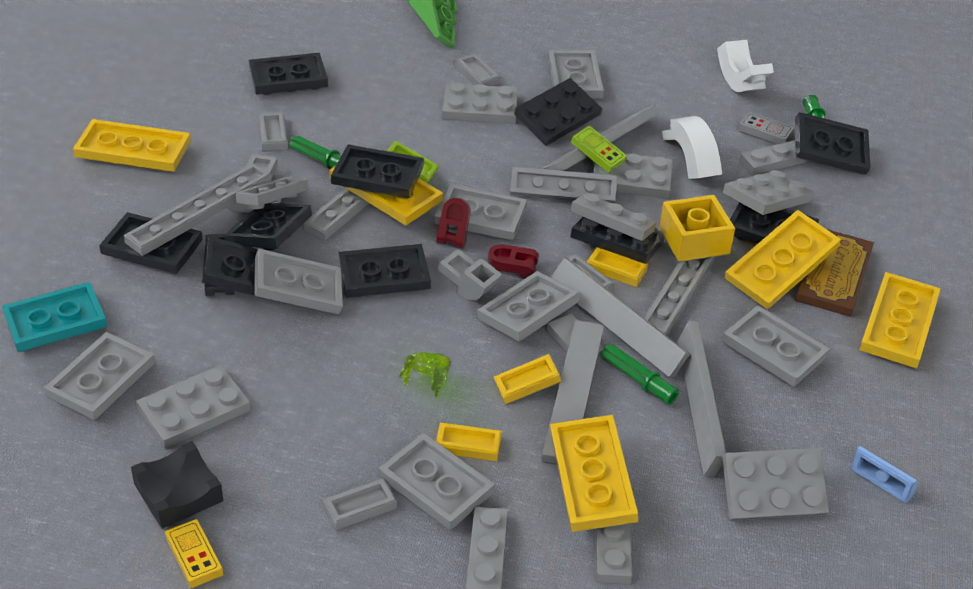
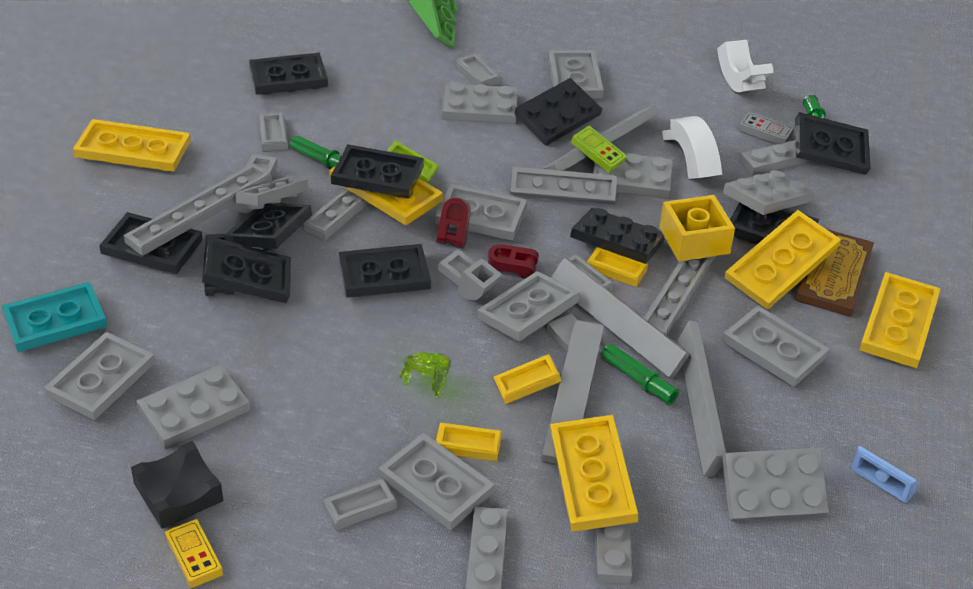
light grey plate [255,249,343,314] -> none
light grey plate [571,193,656,241] -> none

